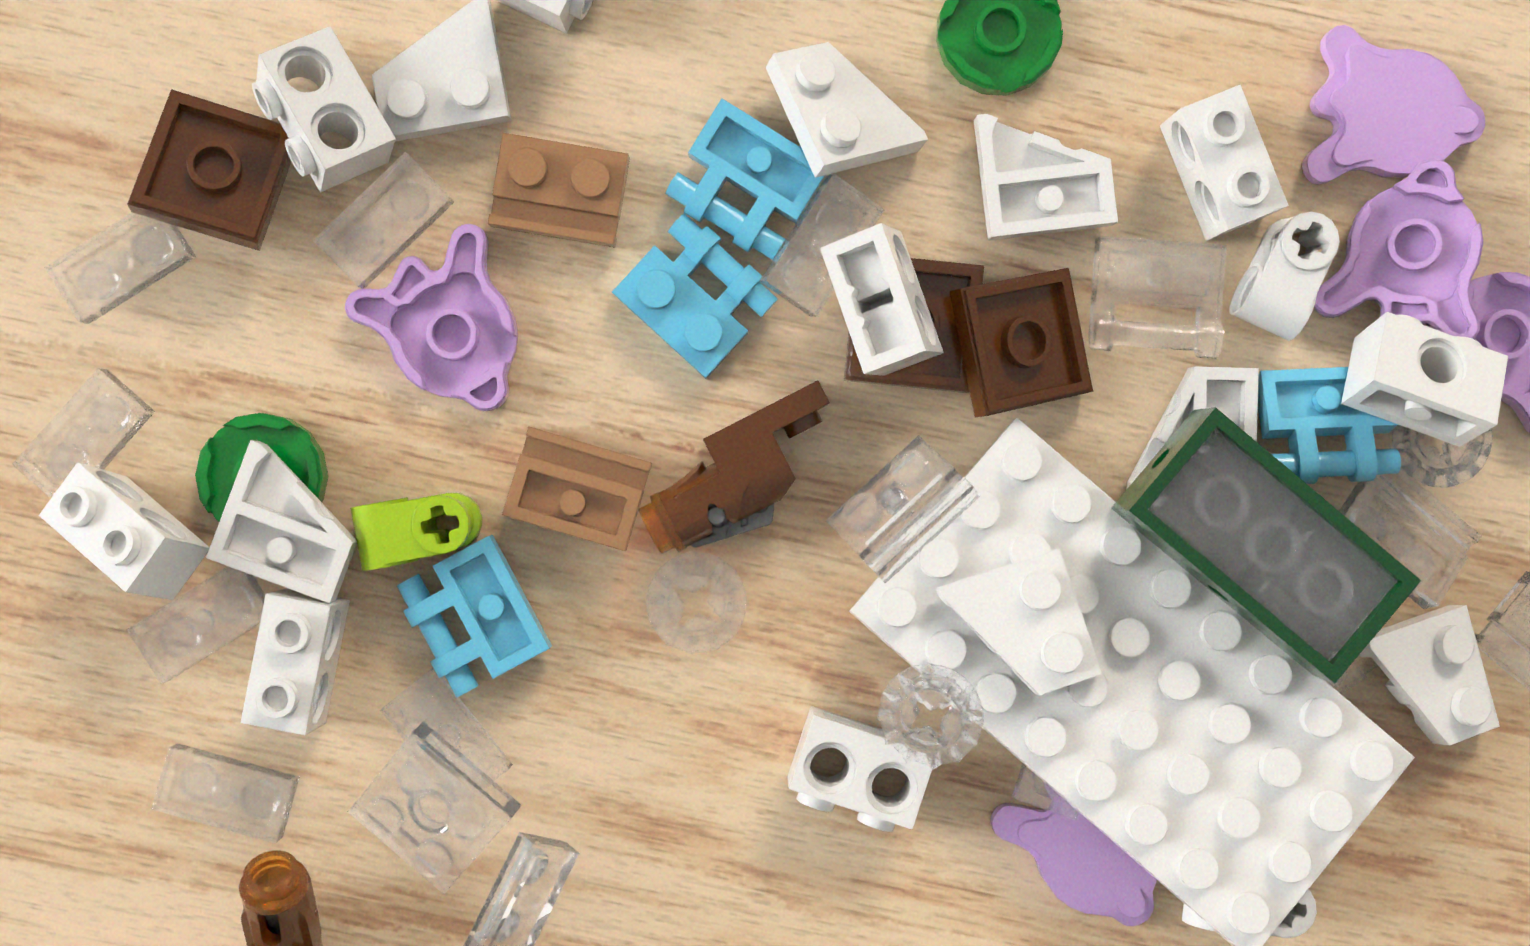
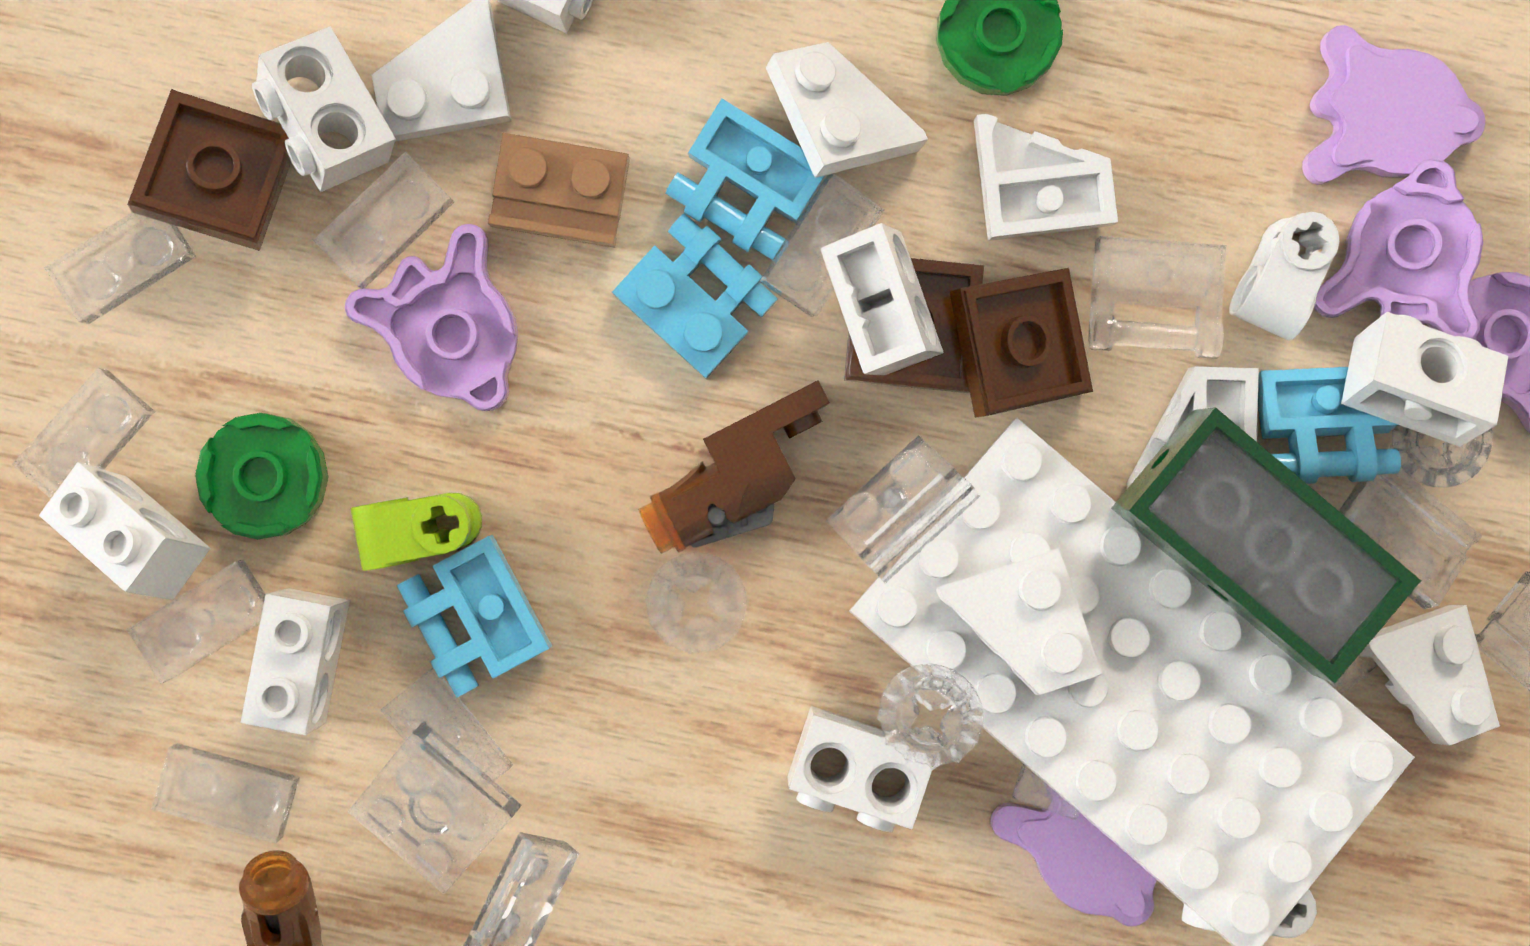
white wing [206,440,357,603] -> none
medium nougat plate [502,426,652,551] -> none
white brick [1160,85,1289,241] -> none

